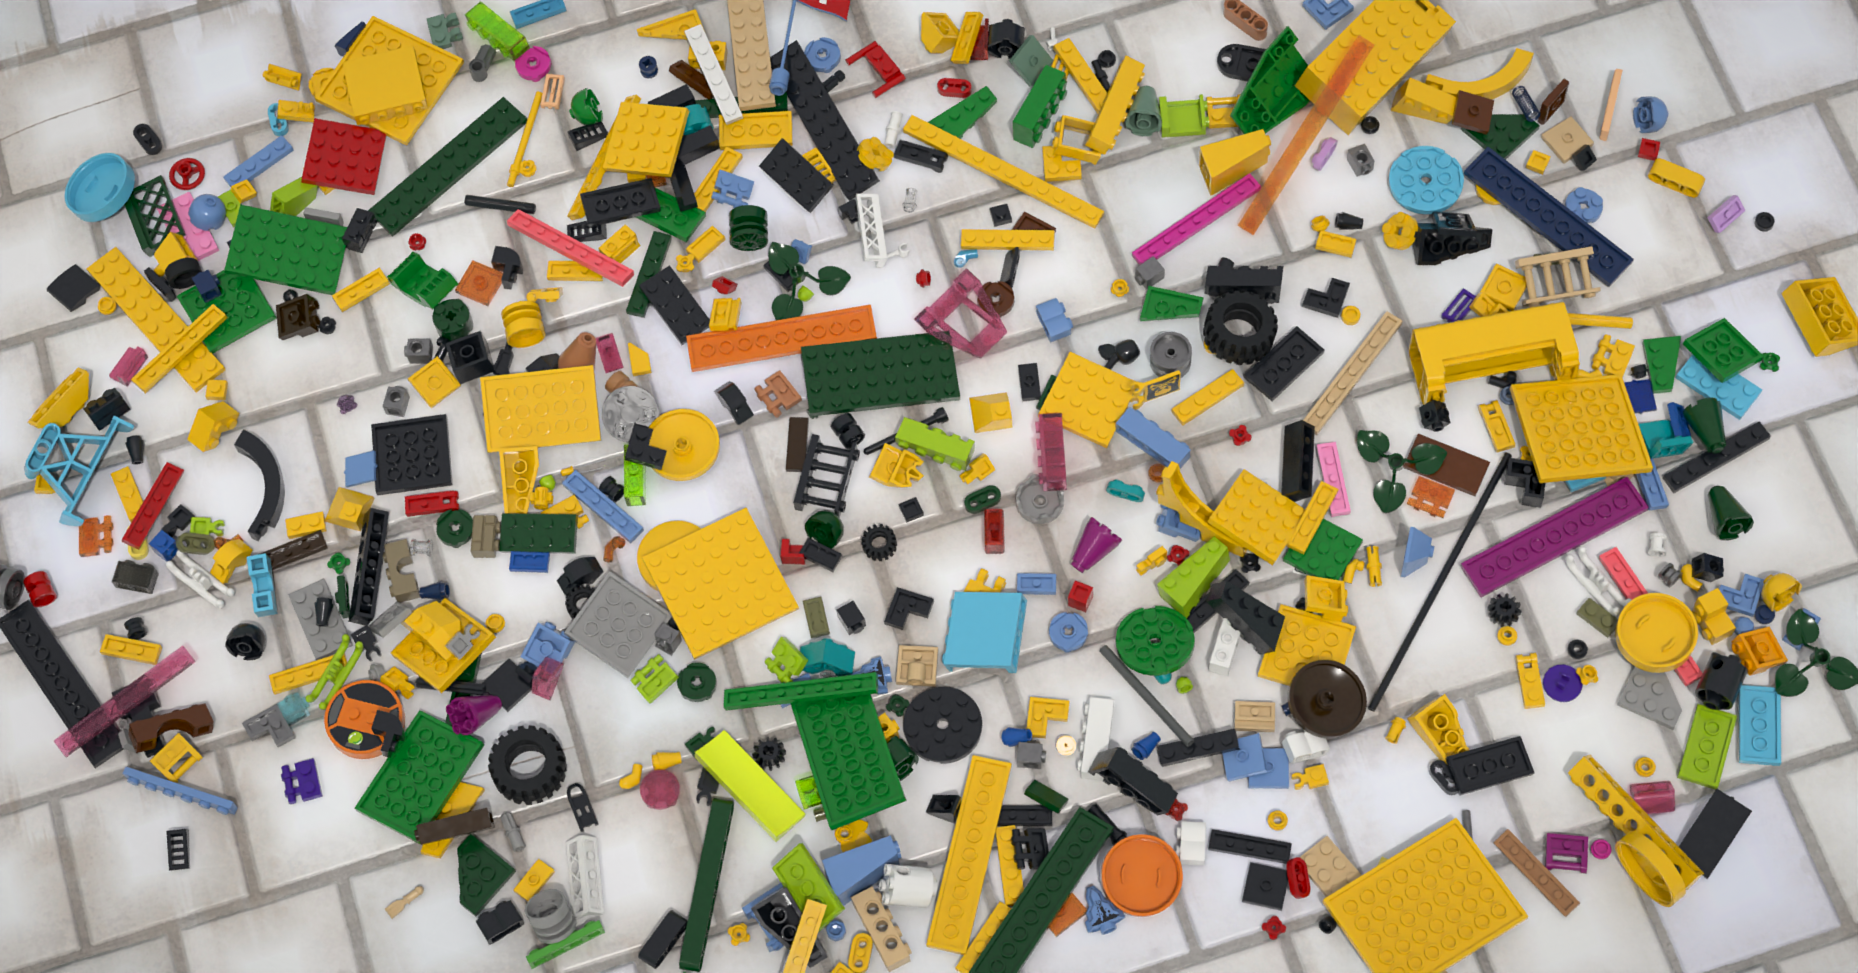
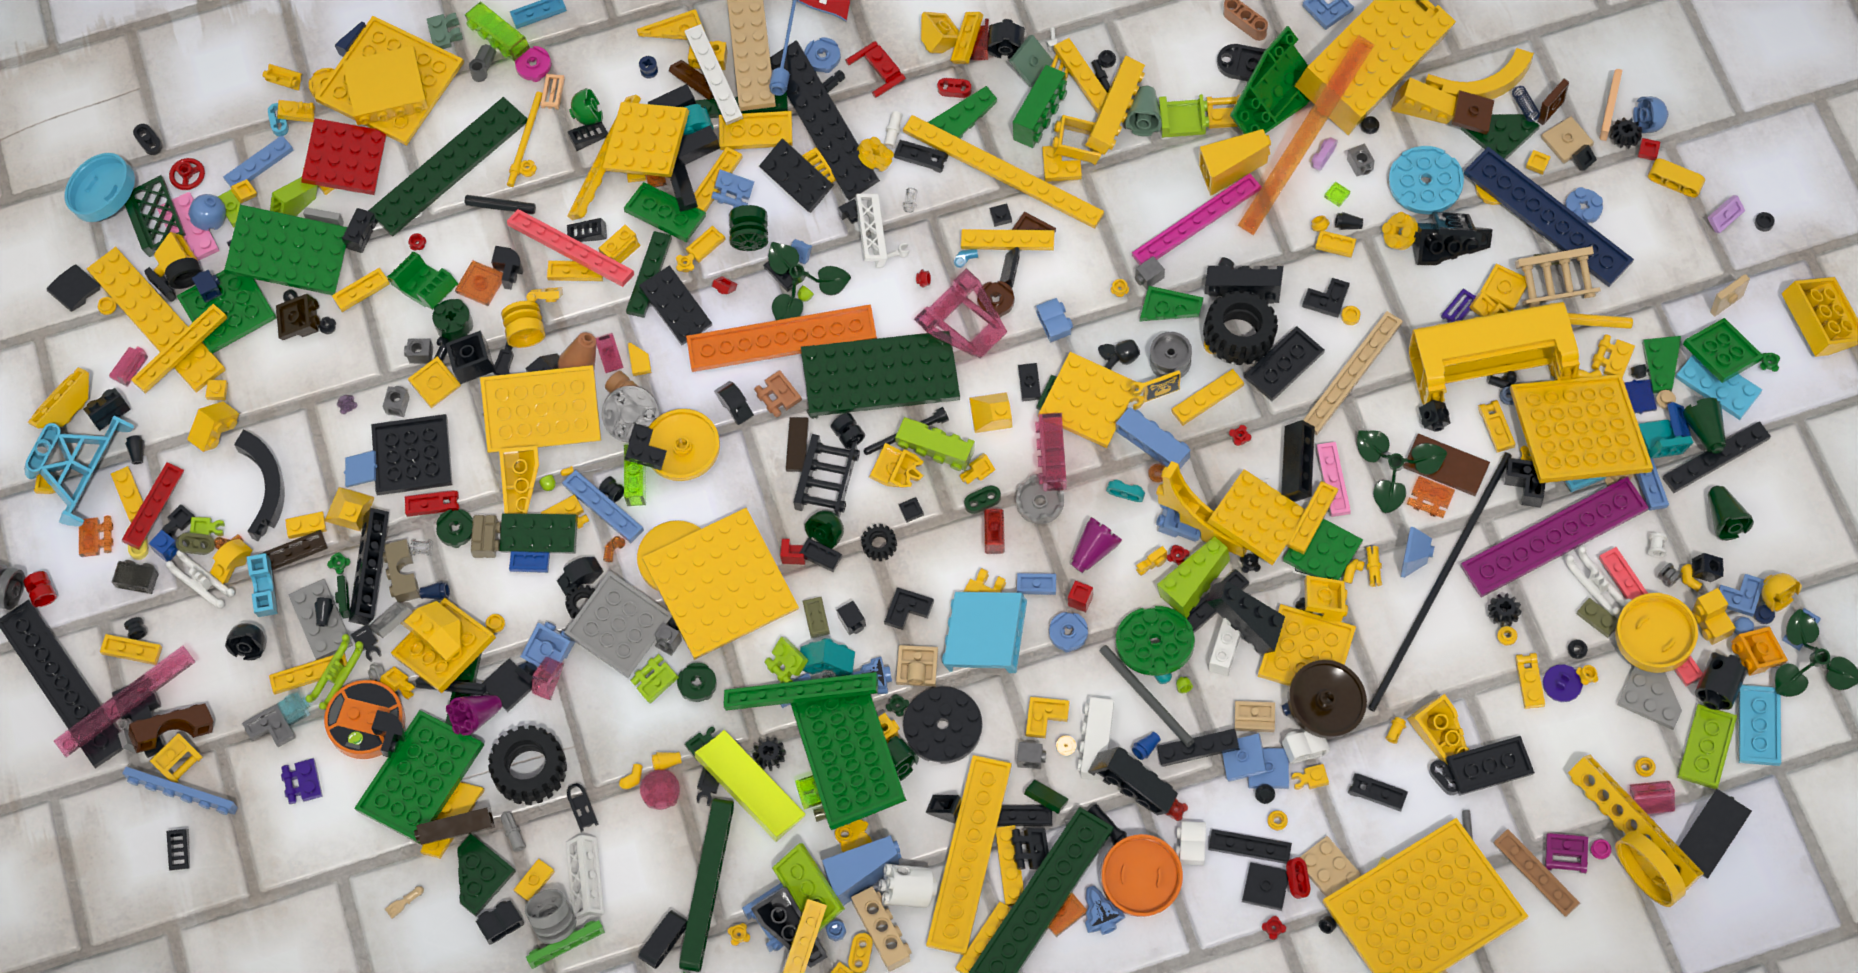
light grey plate [445,624,480,660] -> none
yellow gear [529,487,553,510] -> none
black tile [580,178,661,227] -> none
yellow plate [709,298,742,331] -> none
blue cone [1002,727,1032,747] -> none
none -> black plate [1255,784,1275,804]
none -> clear neon green tile [1324,181,1351,207]
none -> black plate [1348,773,1408,812]
none -> black gear [1610,117,1642,149]
none -> tan plate [1656,390,1676,409]
none -> tan plate [1710,274,1750,317]

